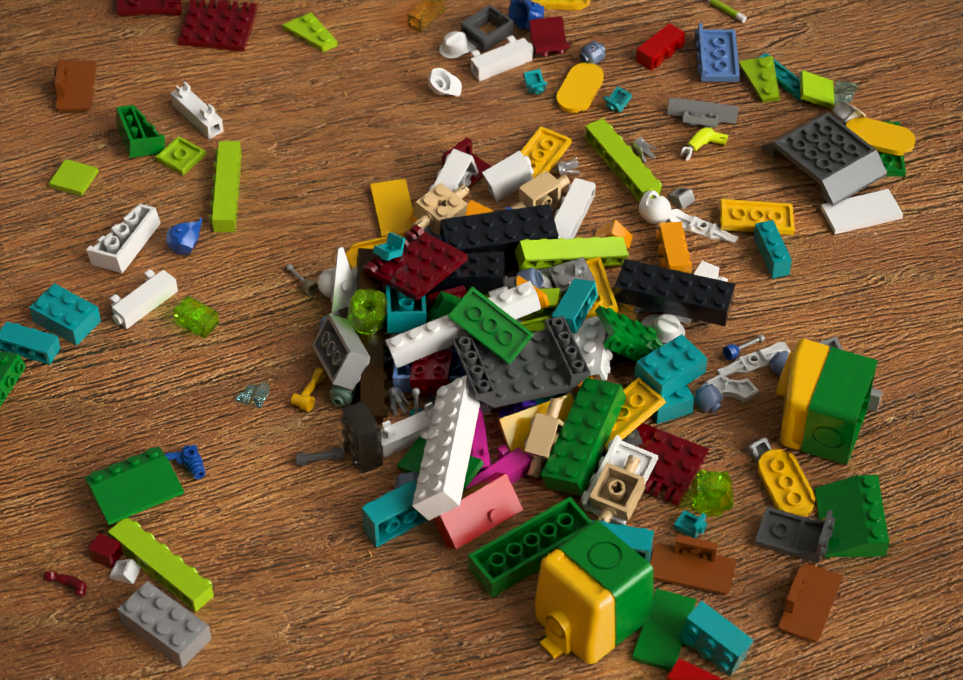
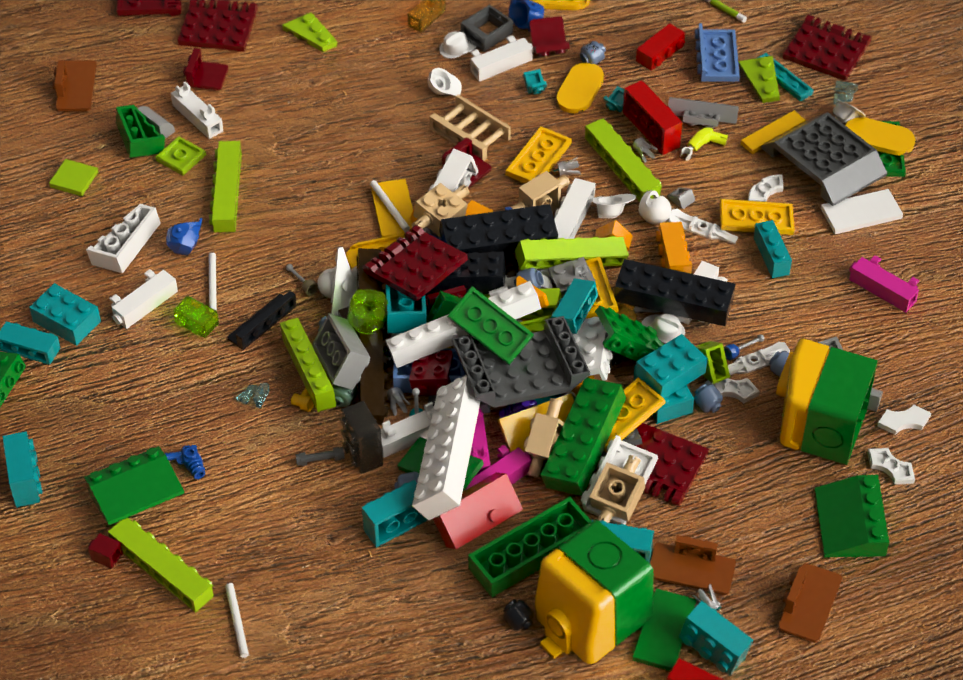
dark red arm [43,571,87,596] -> none
white slope [109,559,140,584] -> none
light grey brick [118,581,211,668] -> none
teal bracket [373,232,405,261] -> none
white brick [482,151,534,202] -> none
teal bracket [674,510,707,539] -> none
clear neon green brick [692,470,734,517] -> none
light grey slope [745,437,772,463] -> none
dark grey bracket [755,506,835,564] -> none
yellow tile [757,449,815,517] -> none
lime tile [799,70,835,109] -> none
none -> teal brick [3,431,43,507]
none -> light grey brick [137,106,175,139]
none -> dark red bracket [183,48,229,90]
none -> white bar [208,253,217,314]
none -> white bar [225,583,249,658]
none -> black panel [228,291,297,350]
none -> lime brick [280,318,336,412]
none -> white bar [370,180,410,232]
none -> tan fence [430,94,511,161]
none -> black head [503,599,534,631]
none -> white piece [592,194,636,219]
none -> red brick [623,80,682,155]
none -> flat silver piece [692,584,722,611]
none -> lime torso [695,341,730,384]
none -> yellow tile [741,110,806,154]
none -> white tile [748,174,784,202]
none -> dark red hinge [782,14,871,81]
none -> dark pink brick [849,255,919,312]
none -> white tile [867,448,915,484]
none -> white tile [877,404,931,435]

